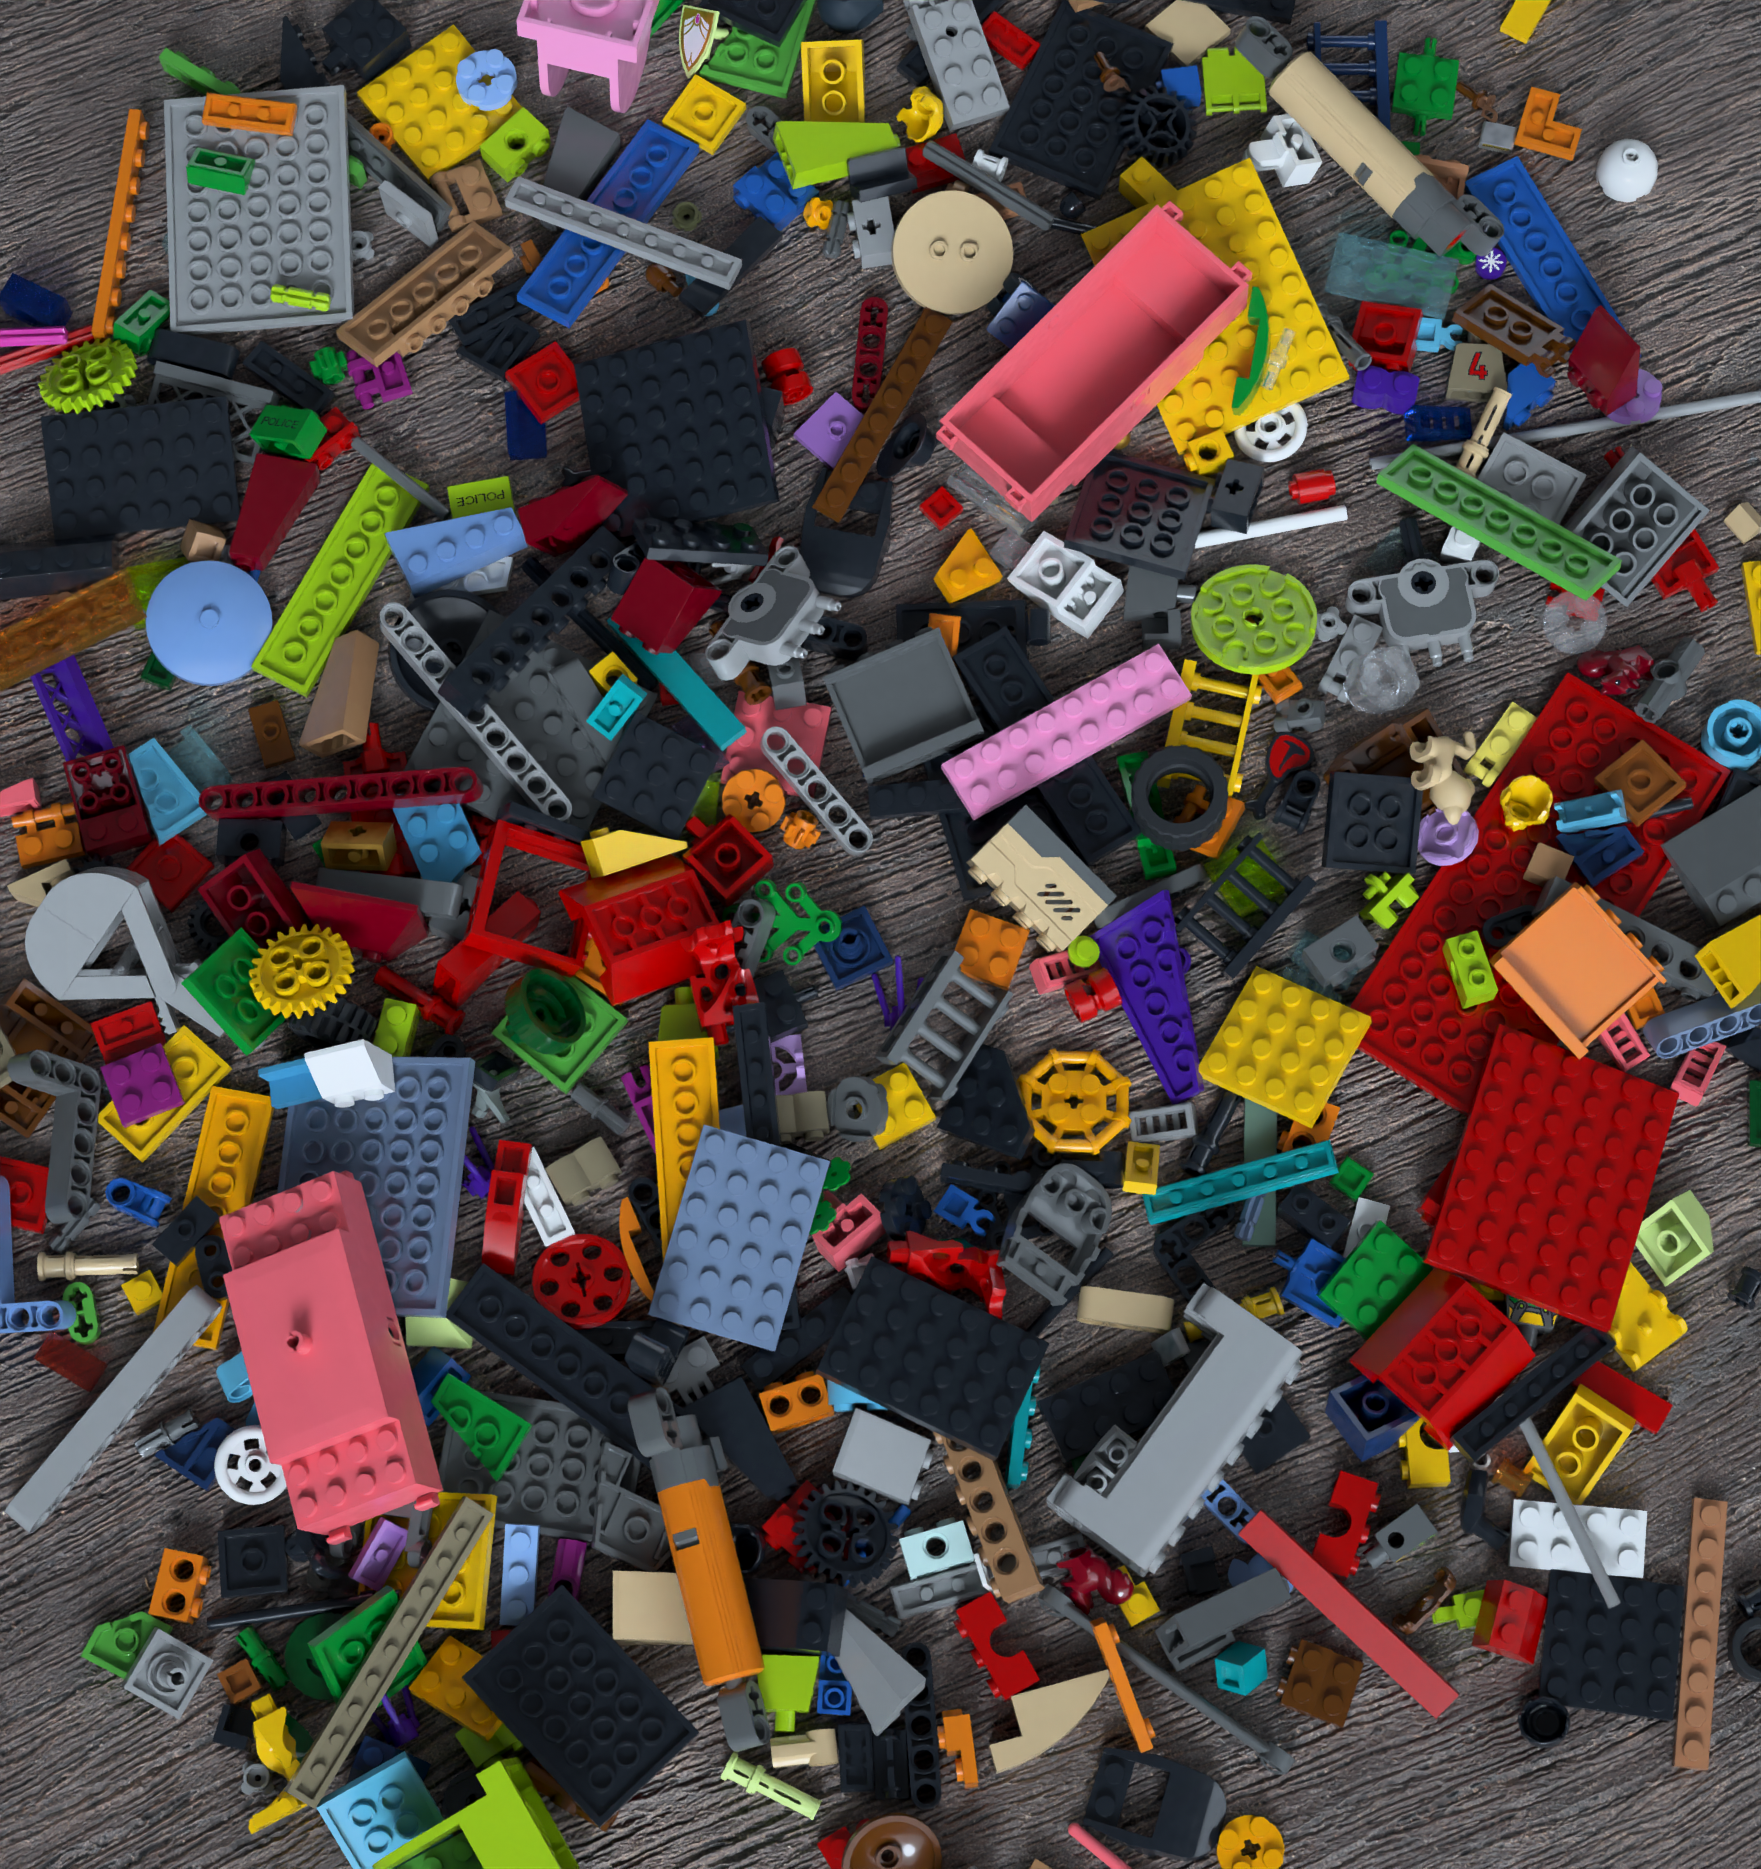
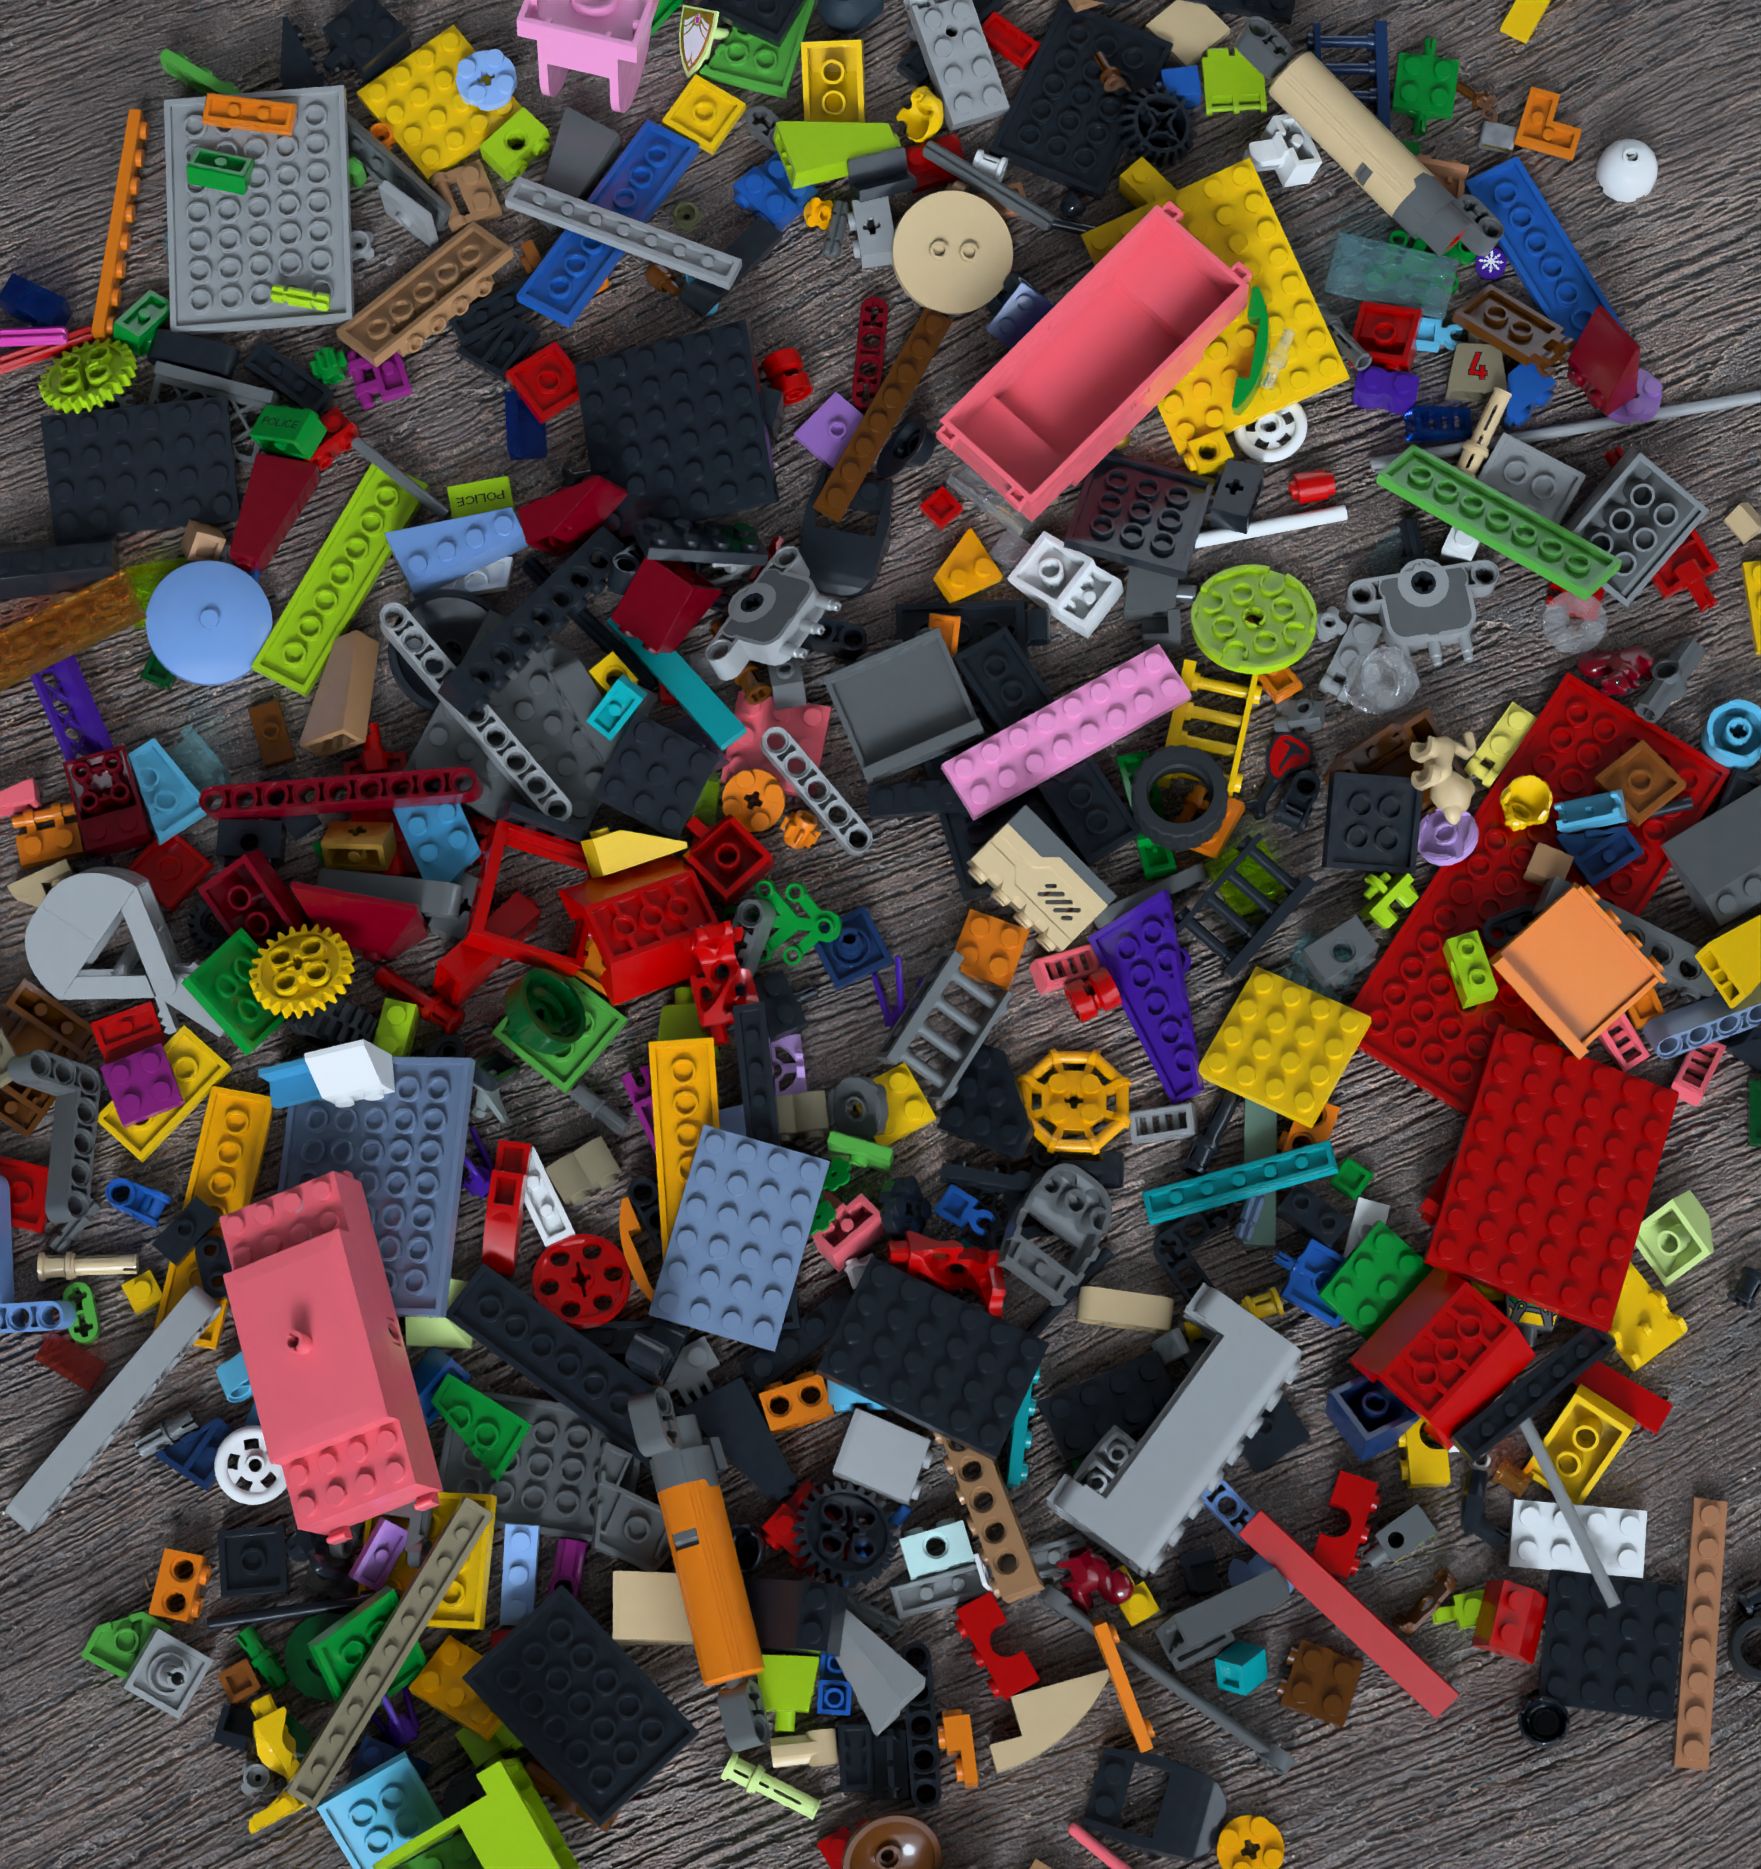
lime plate [1068,936,1100,968] -> none
yellow slope [1122,1141,1160,1195] -> none
none -> bright green plate [827,1130,894,1174]

